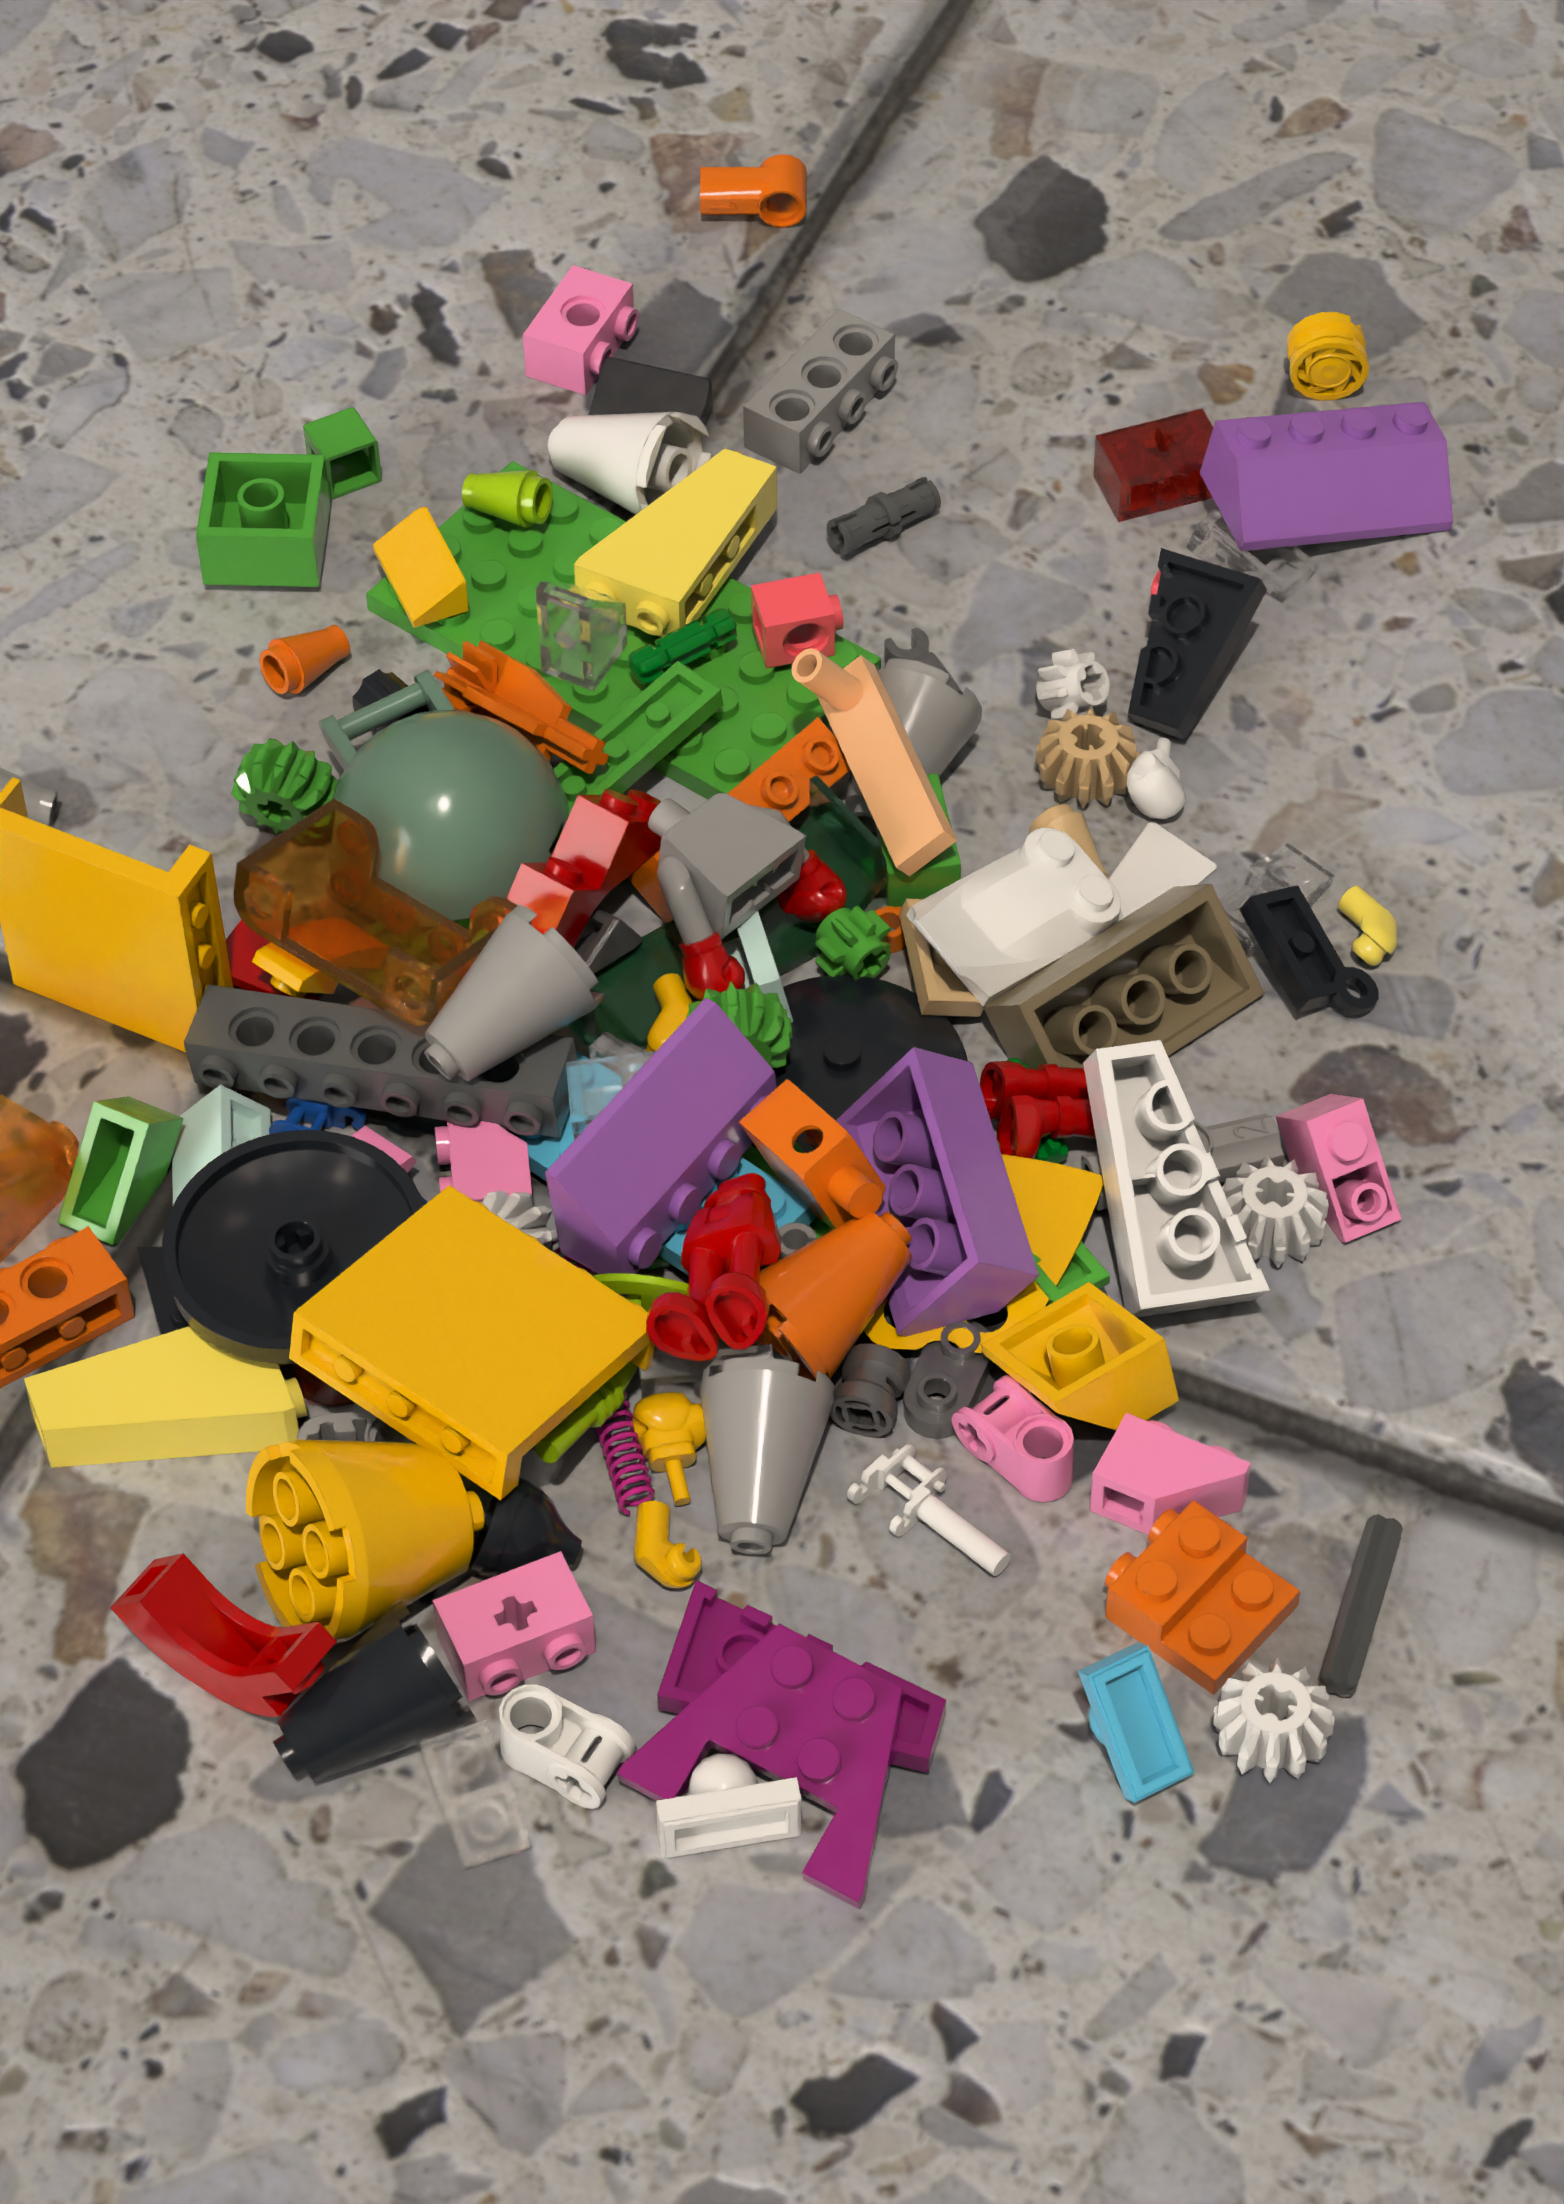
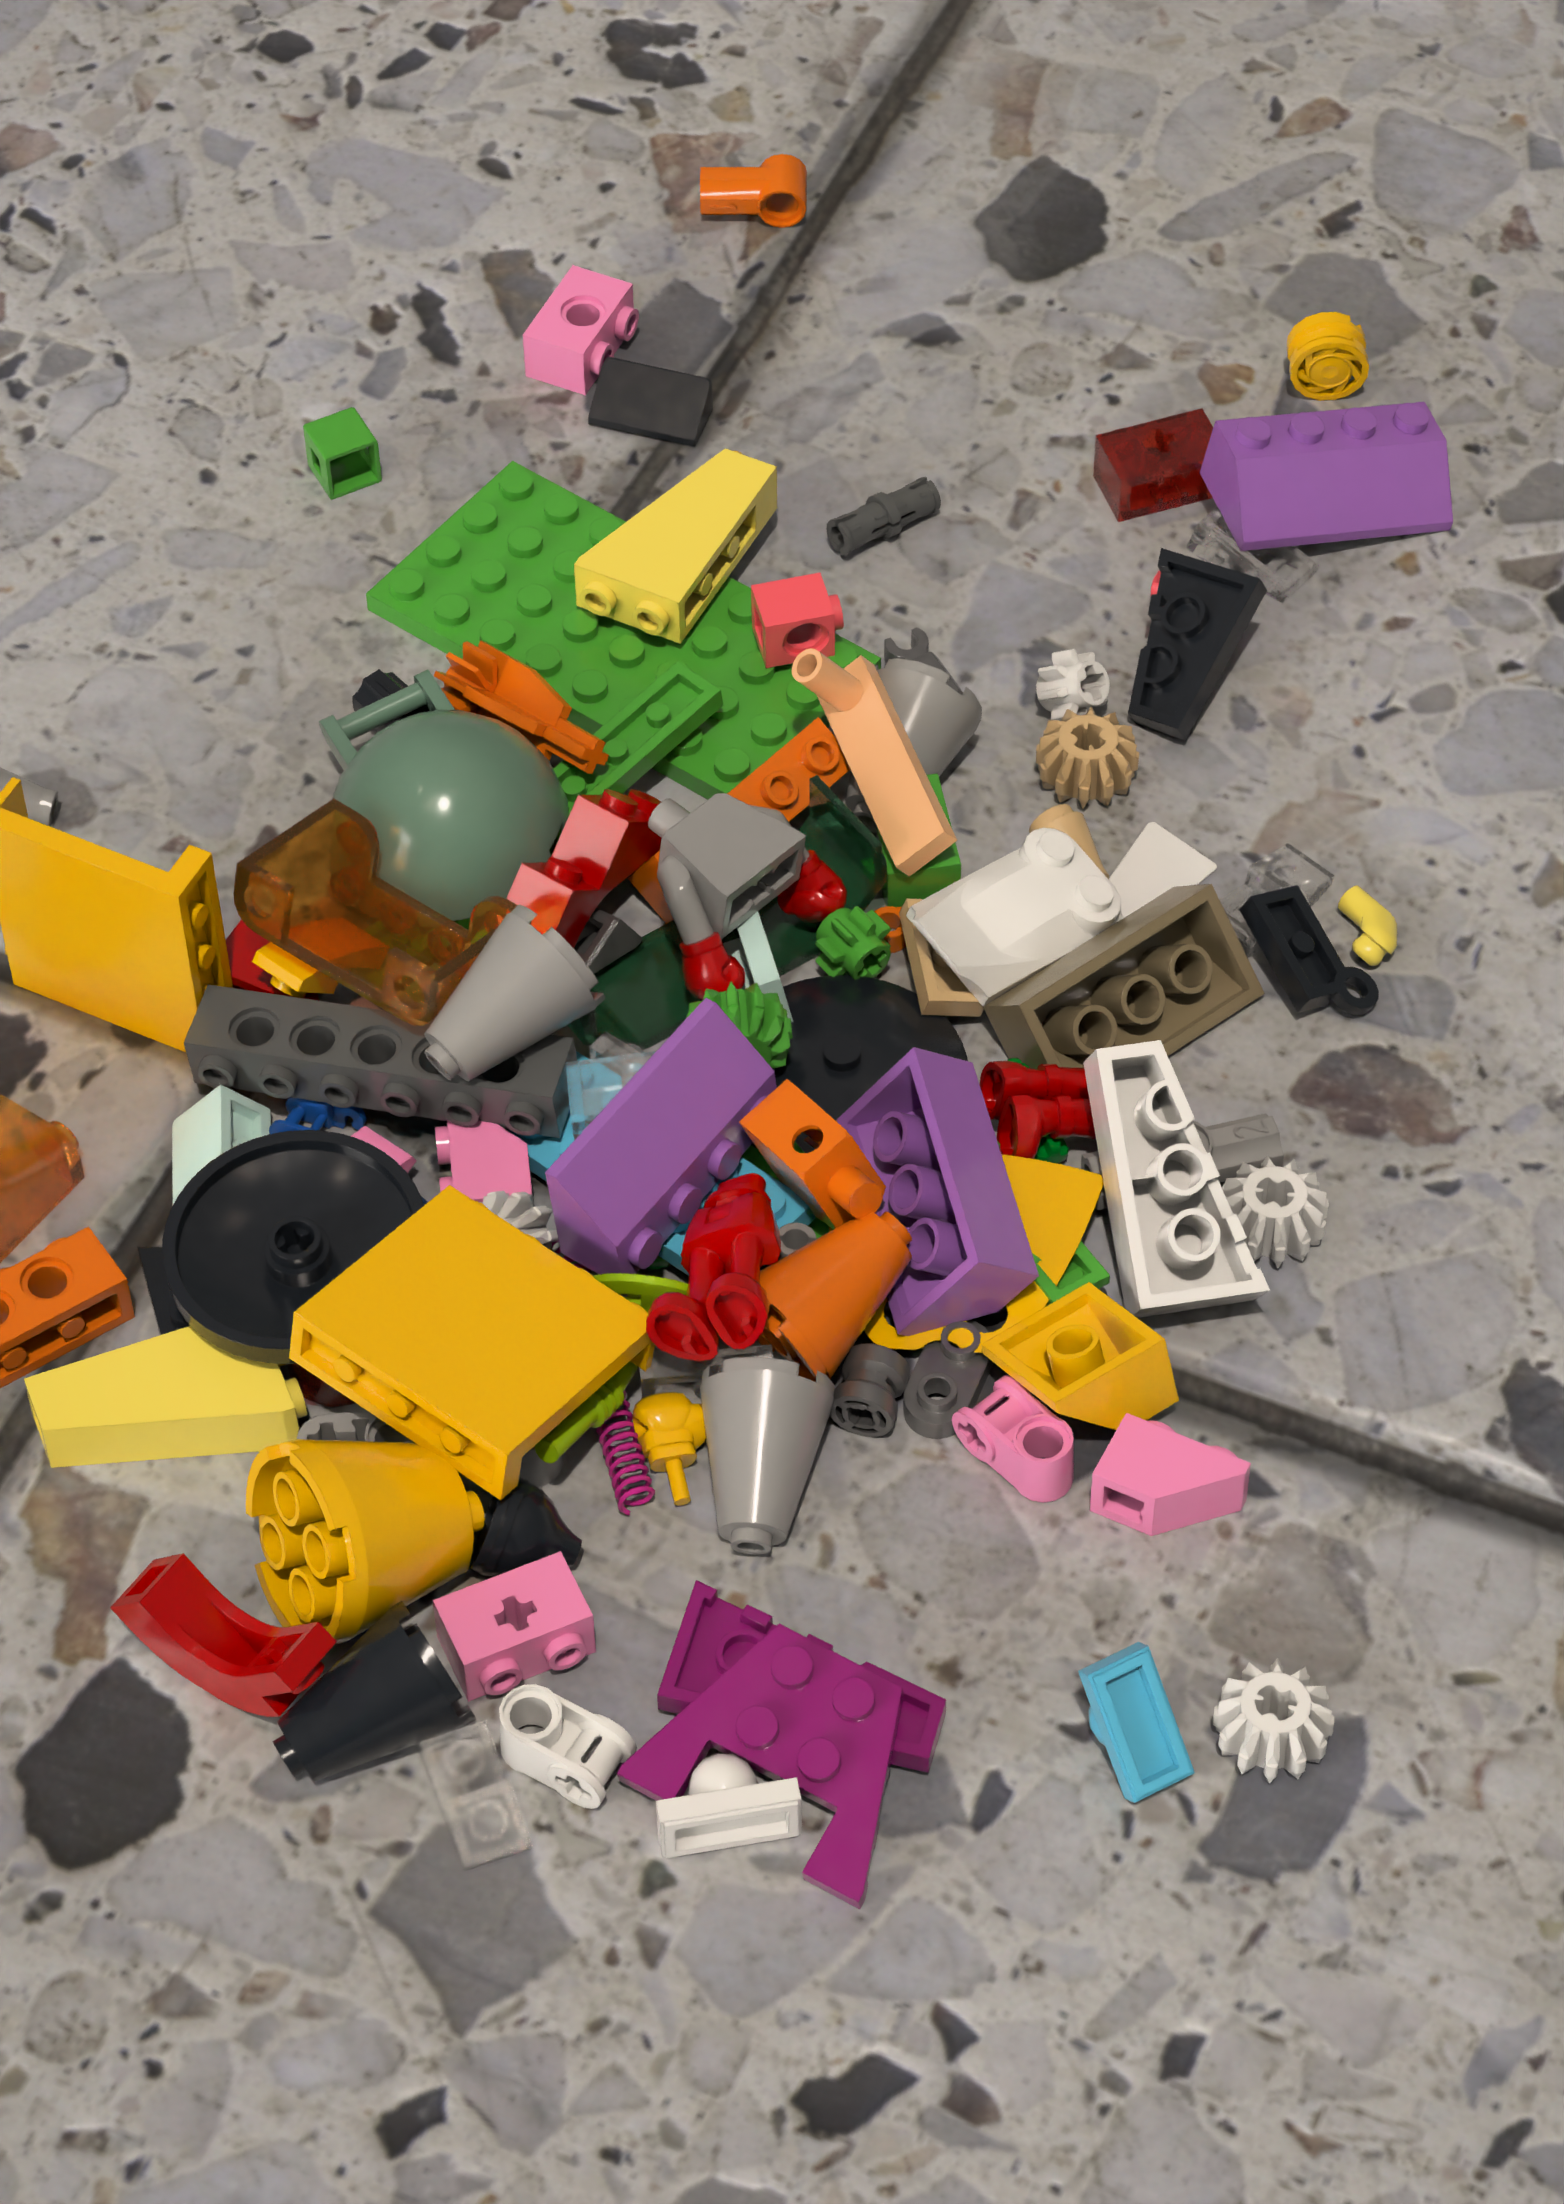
bright green slope [57,1096,184,1245] -> none
bright green brick [196,452,330,587] -> none
bright green gear [231,738,338,838] -> none
orange cone [259,625,350,694] -> none
yellow slope [373,506,469,628] -> none
lime cone [462,470,553,528] -> none
clear slope [535,581,627,691] -> none
white cone [548,411,711,514] -> none
green axle [628,608,737,684] -> none
yellow arm [633,1501,702,1589] -> none
yellow arm [646,973,693,1059] -> none
light grey brick [743,309,898,474] -> none
white piece [847,1443,1011,1576] -> none
orange plate [1105,1500,1300,1695] -> none
white piece [1126,738,1186,819] -> none
bright pink slope [1275,1094,1402,1243] -> none
dark grey axle [1319,1514,1403,1697] -> none

